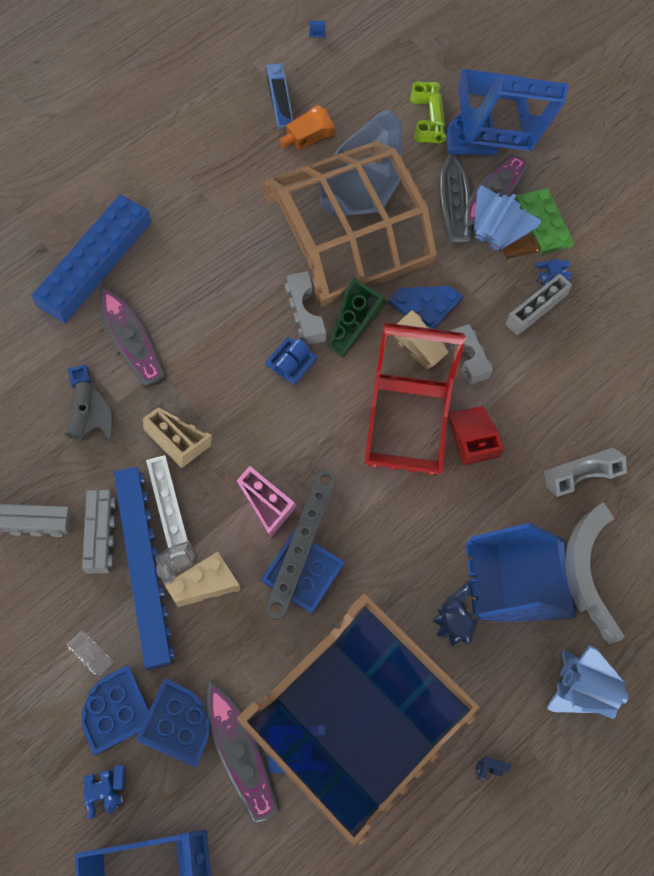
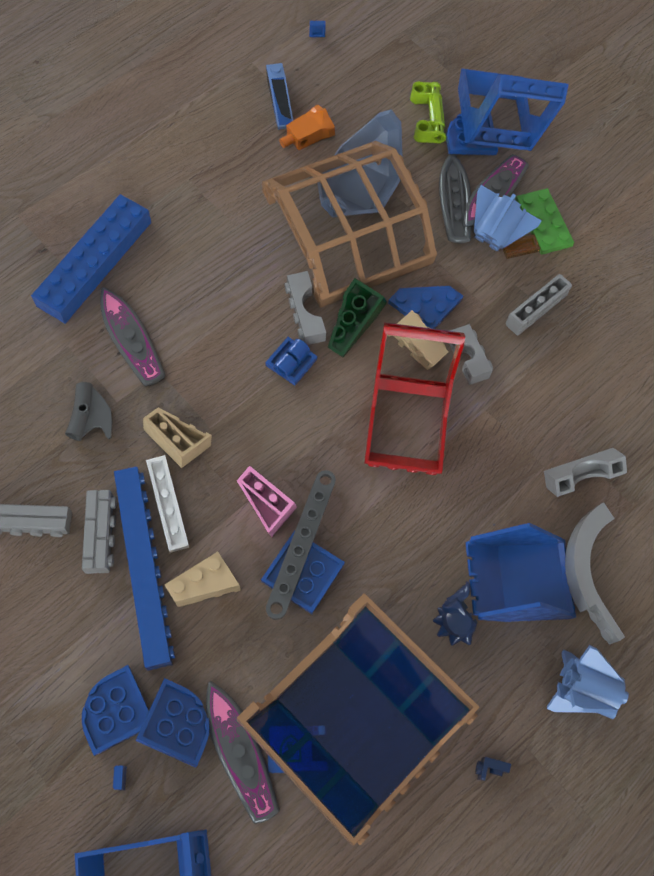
clear brick [66,630,115,679] -> none
blue tile [68,365,91,388] -> none
blue animal [83,770,123,819] -> none
clear brick [155,541,198,584] -> none
red slope [448,406,504,465] -> none
blue animal [535,259,571,286] -> none

